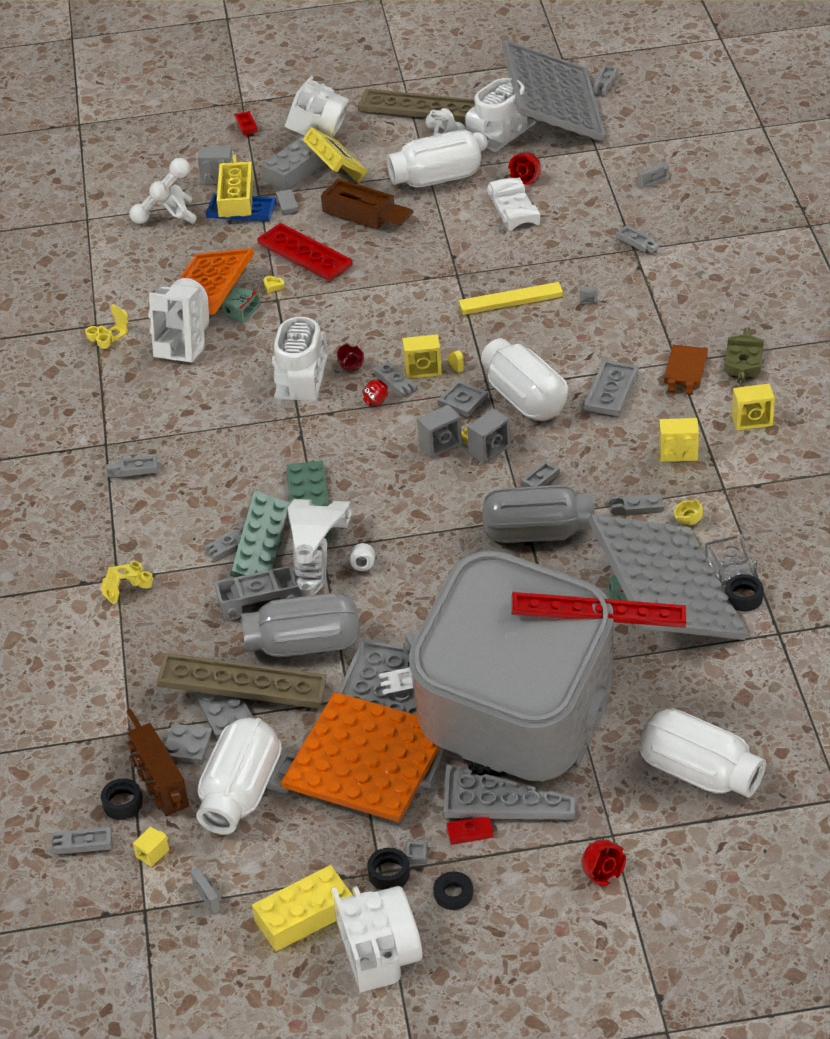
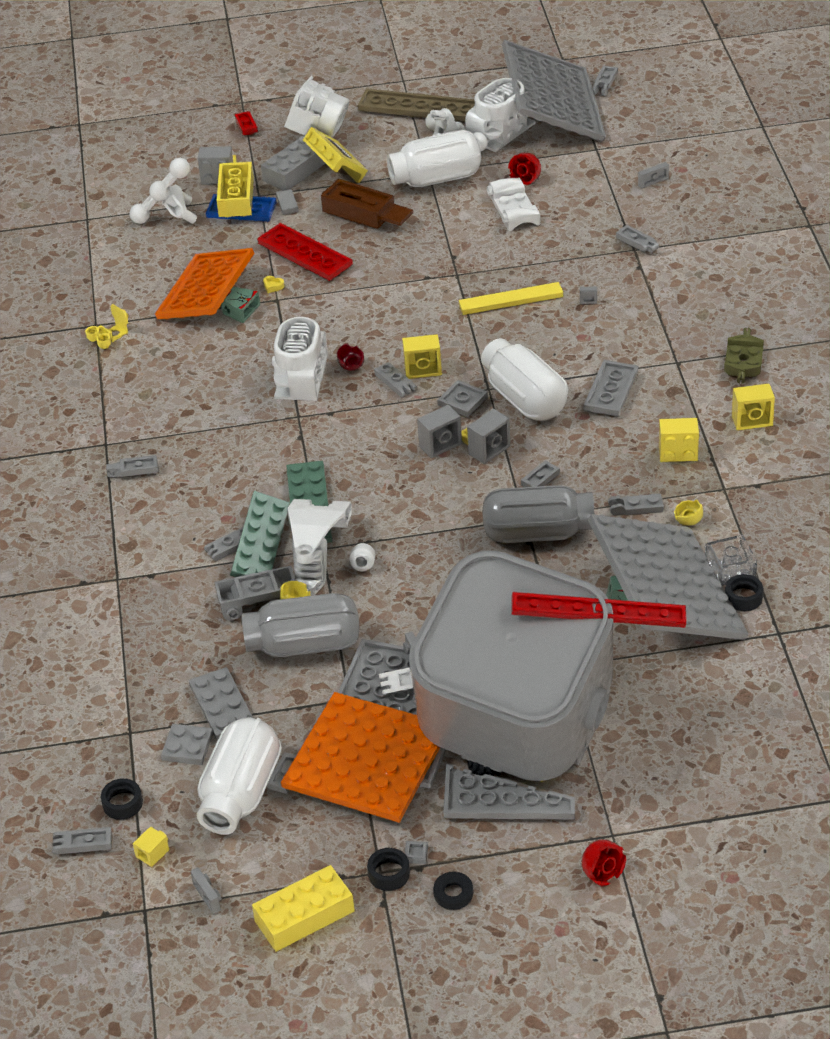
light yellow piece [101,561,154,604] -> none
reddish brown piece [126,709,189,816] -> none
white brick [148,278,209,362] -> none
dark tan plate [157,653,327,709] -> none
white brick [332,886,422,993] -> none
red head [362,379,389,406] -> none
red plate [446,817,494,845] -> none
light yellow tile [447,350,464,373] -> none
white piece [640,709,766,798] -> none
dark orange tile [664,344,708,394] -> none
none -> light yellow hair [280,581,310,599]

